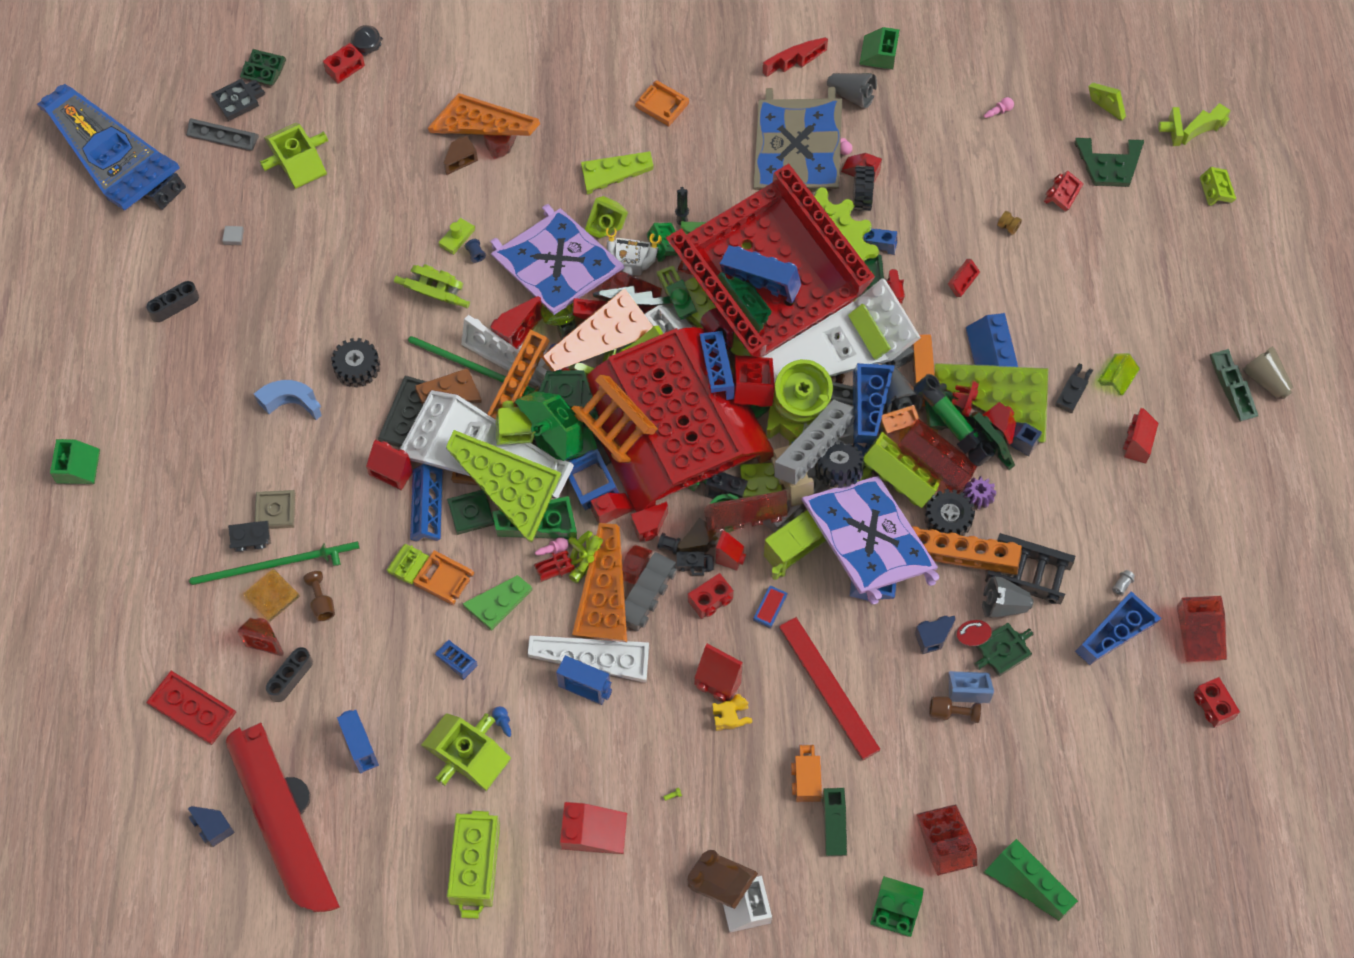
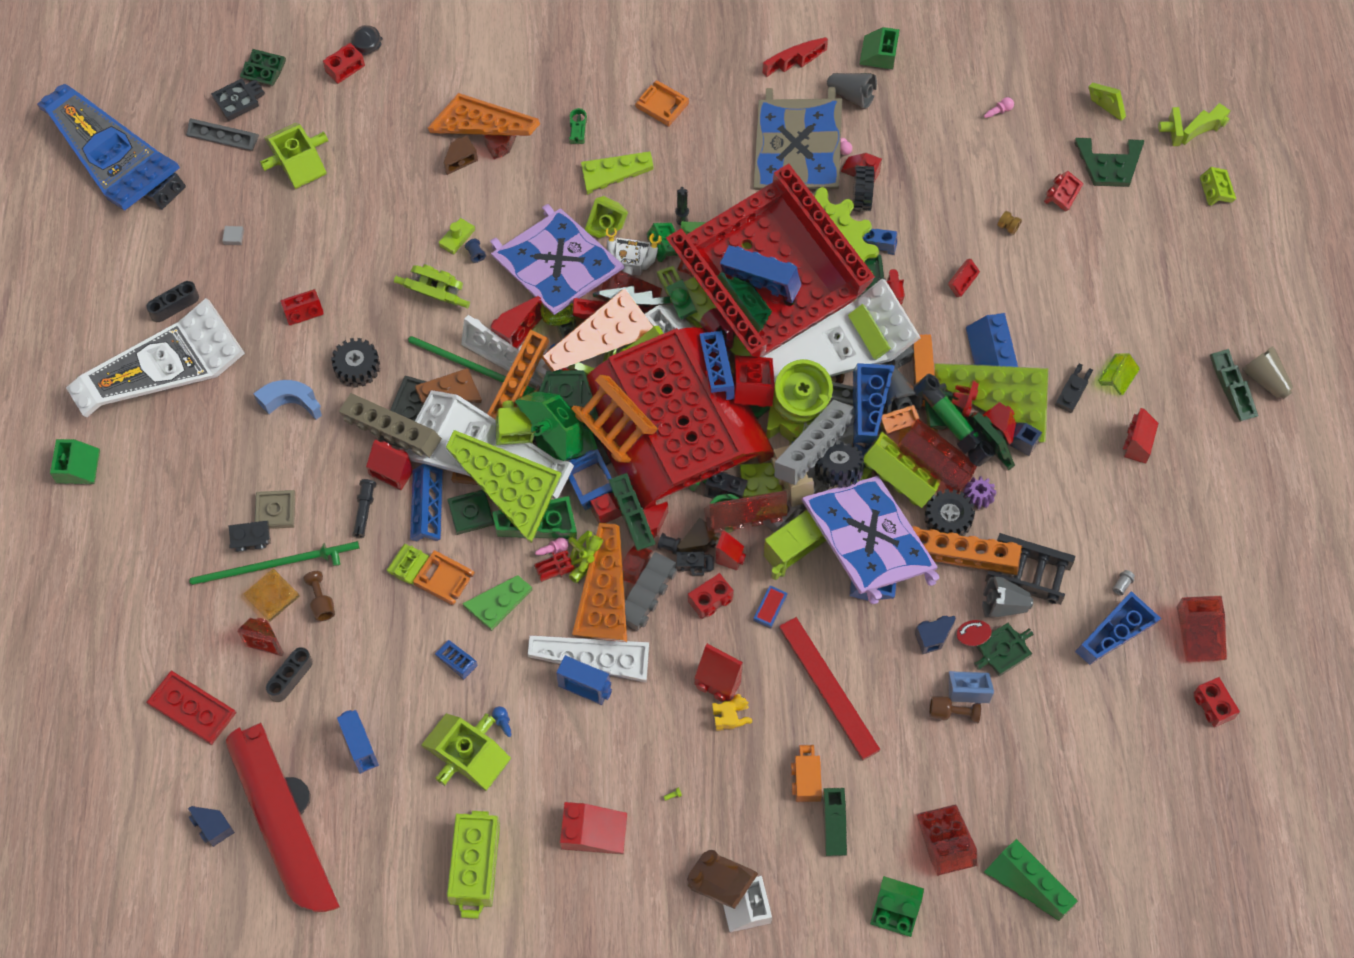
none -> white wing [66,298,245,417]
none -> red bracket [280,289,324,325]
none -> dark tan brick [339,393,442,458]
none -> black pin [352,479,377,538]
none -> green piece [569,108,587,144]
none -> dark green slope [608,473,656,551]

